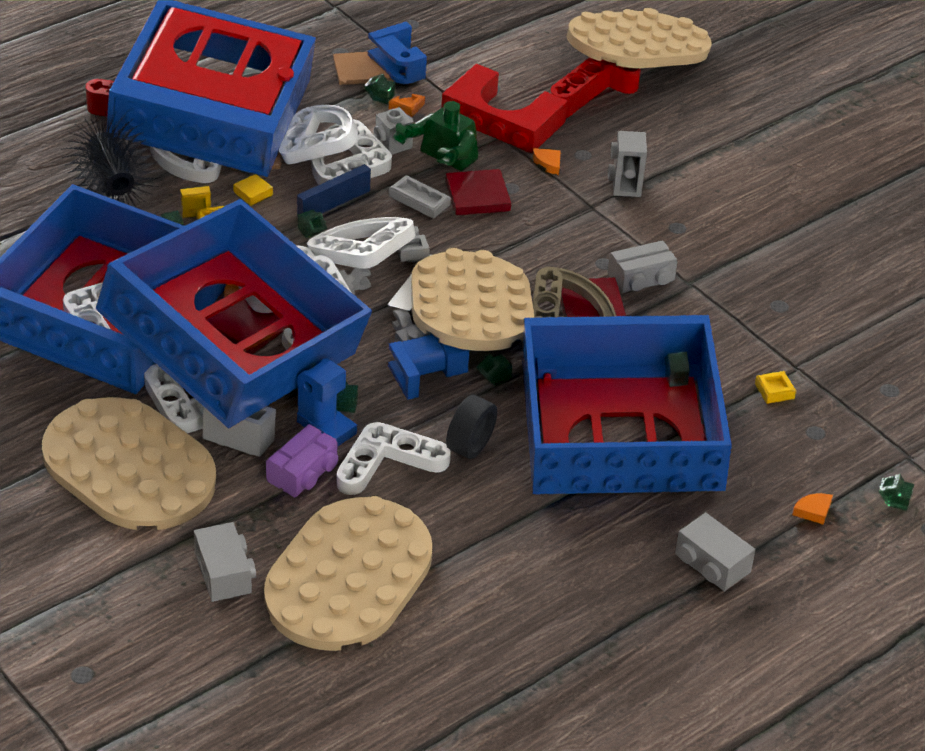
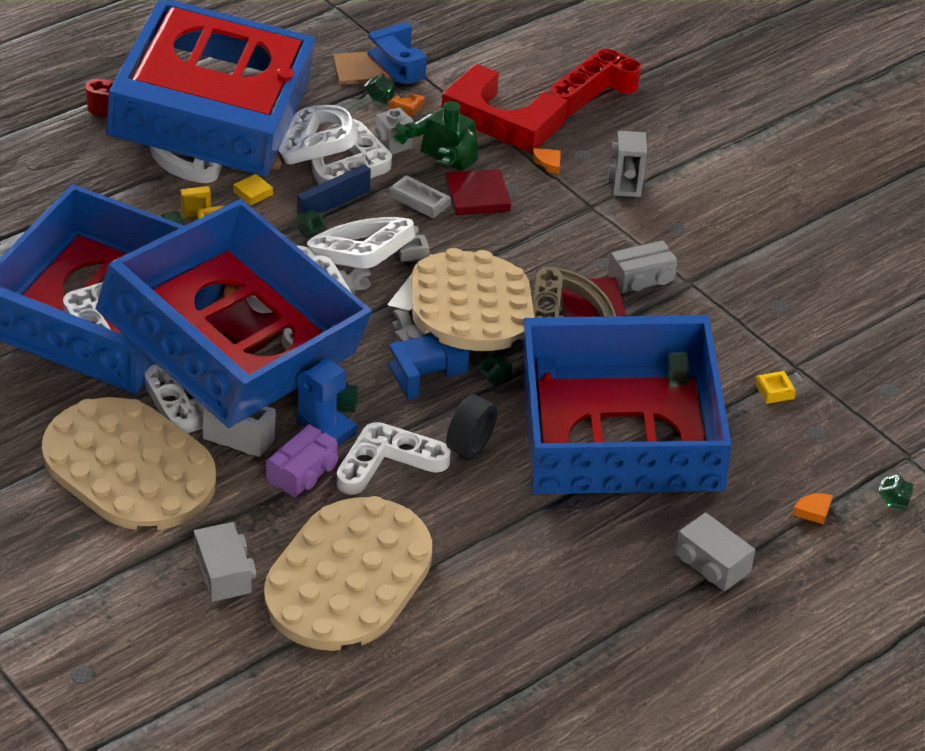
black piece [61,111,161,207] -> none
tan plate [567,8,712,68] -> none

